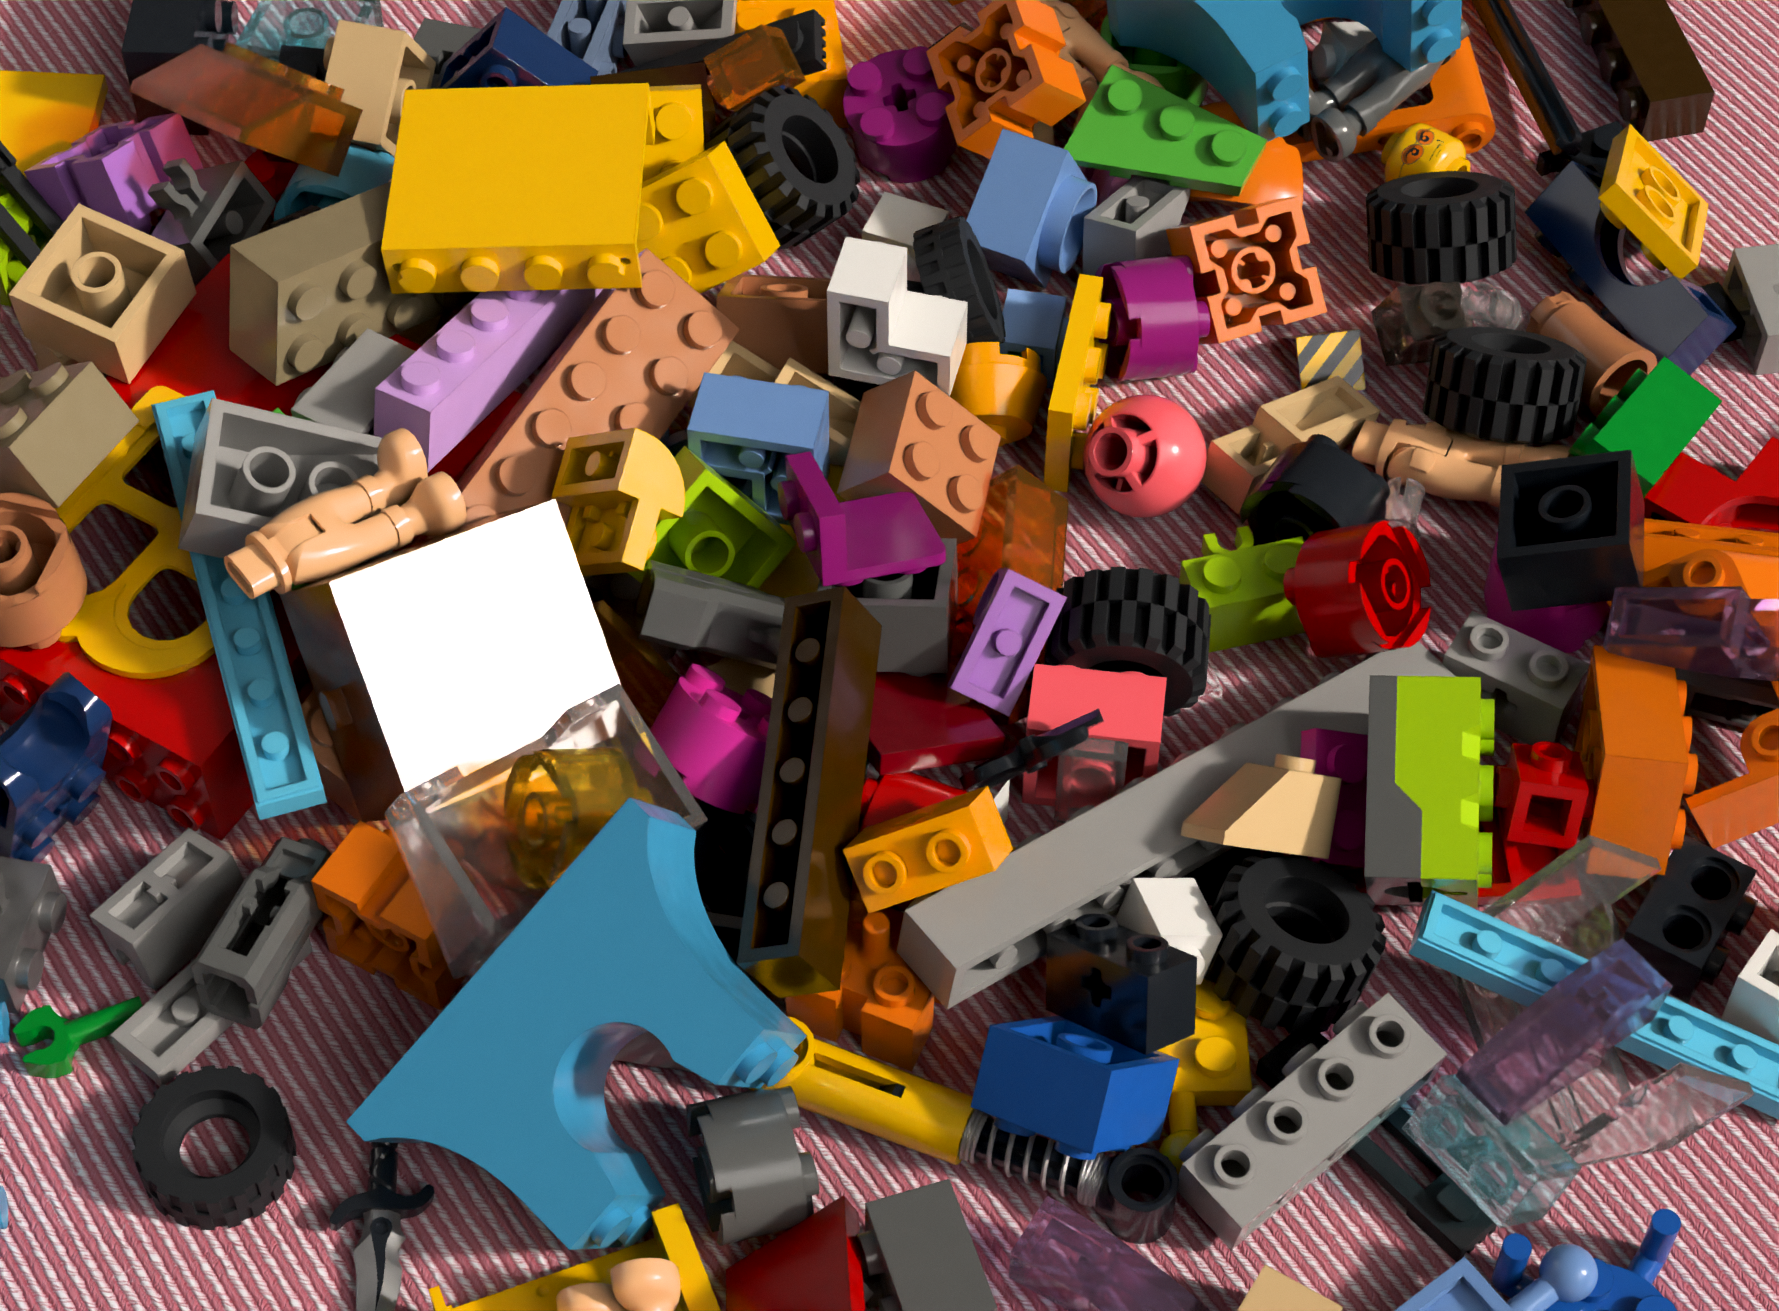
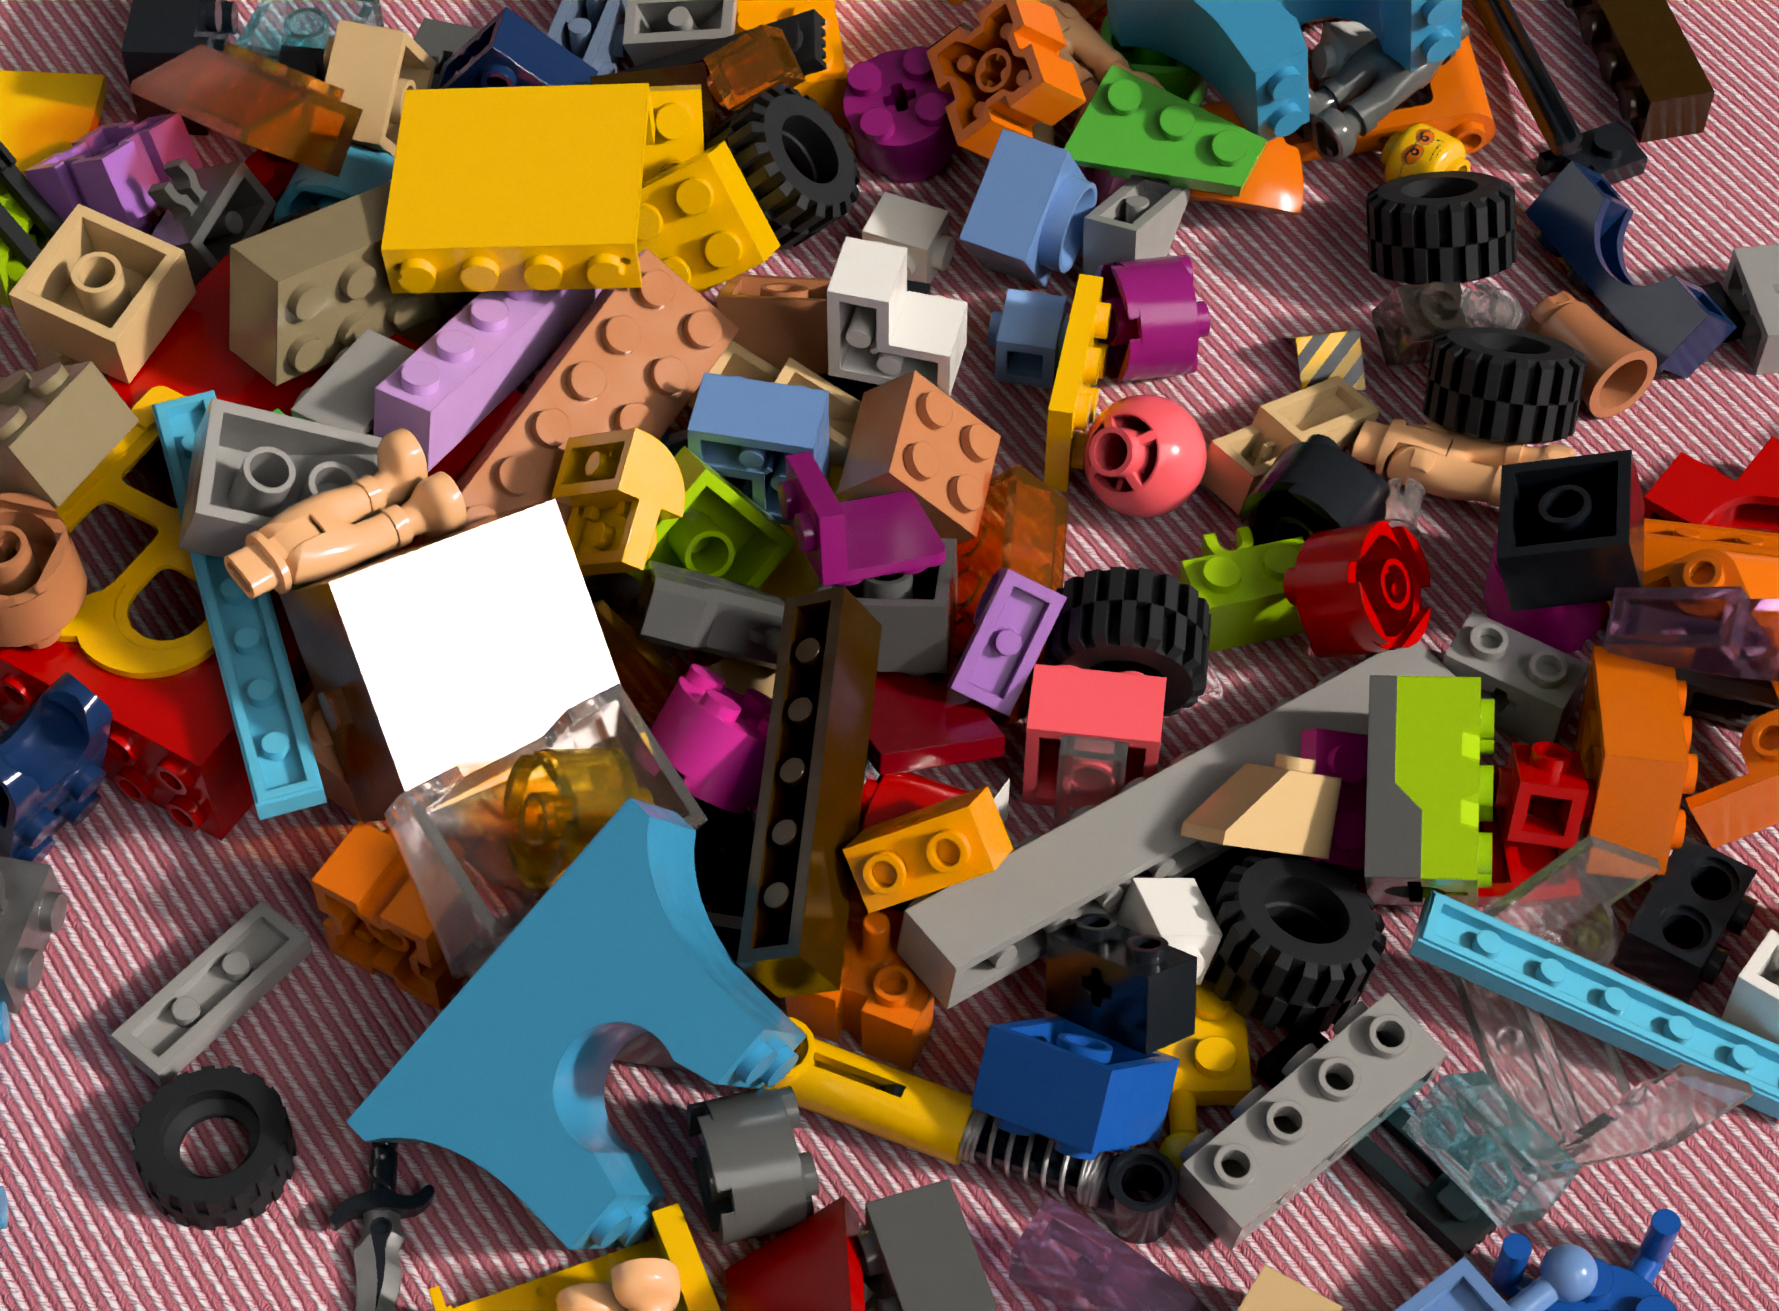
green bar [13,996,143,1078] -> none
light grey hinge [89,828,244,991] -> none
dark grey piece [191,837,332,1030] -> none
black tyre [913,215,1006,344] -> none
light orange cone [950,342,1047,447] -> none
black piece [959,708,1104,791] -> none
orange brick [1166,196,1327,344] -> none
clear purple slope [1456,938,1673,1126] -> none
green brick [1568,356,1722,498] -> none
yellow plate [1598,124,1709,279] -> none

